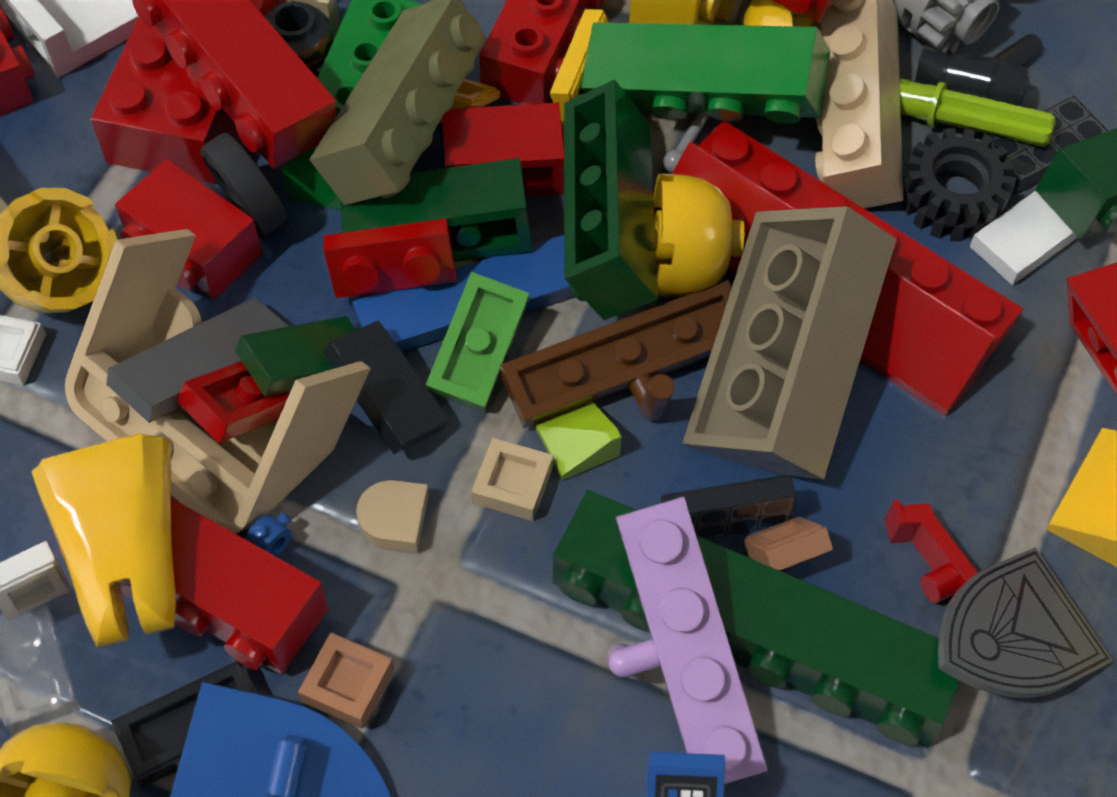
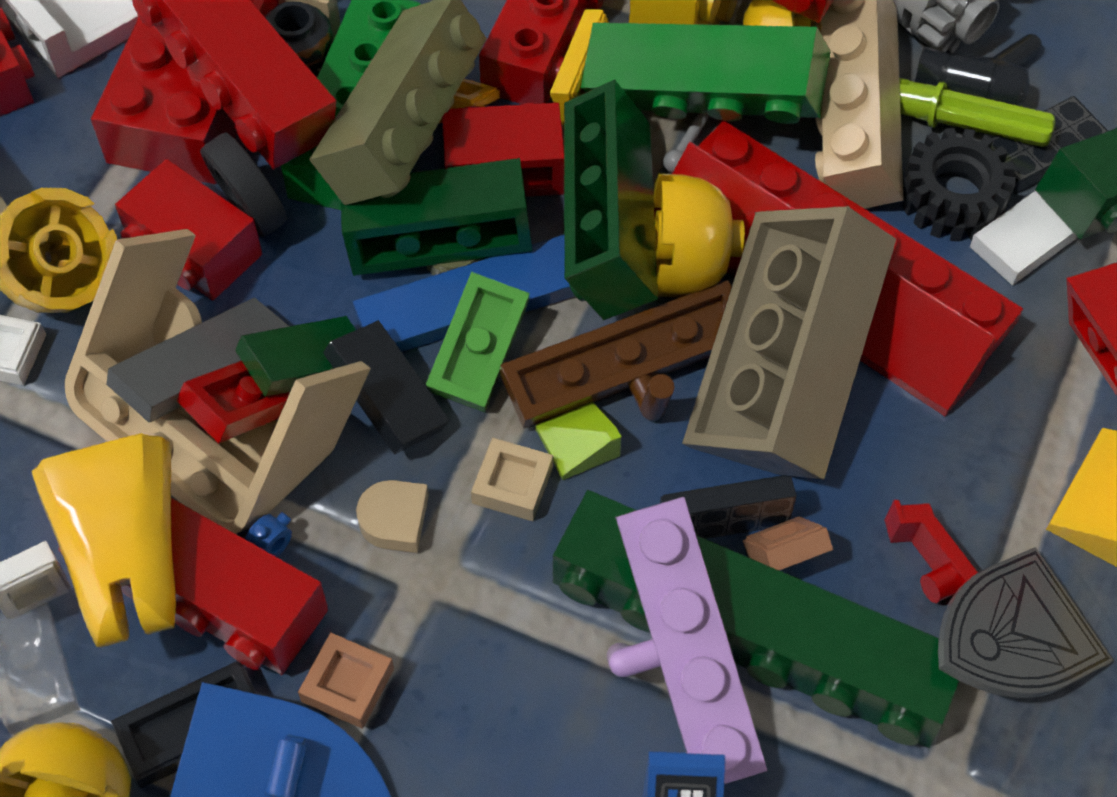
red plate [323,218,457,299] -> none

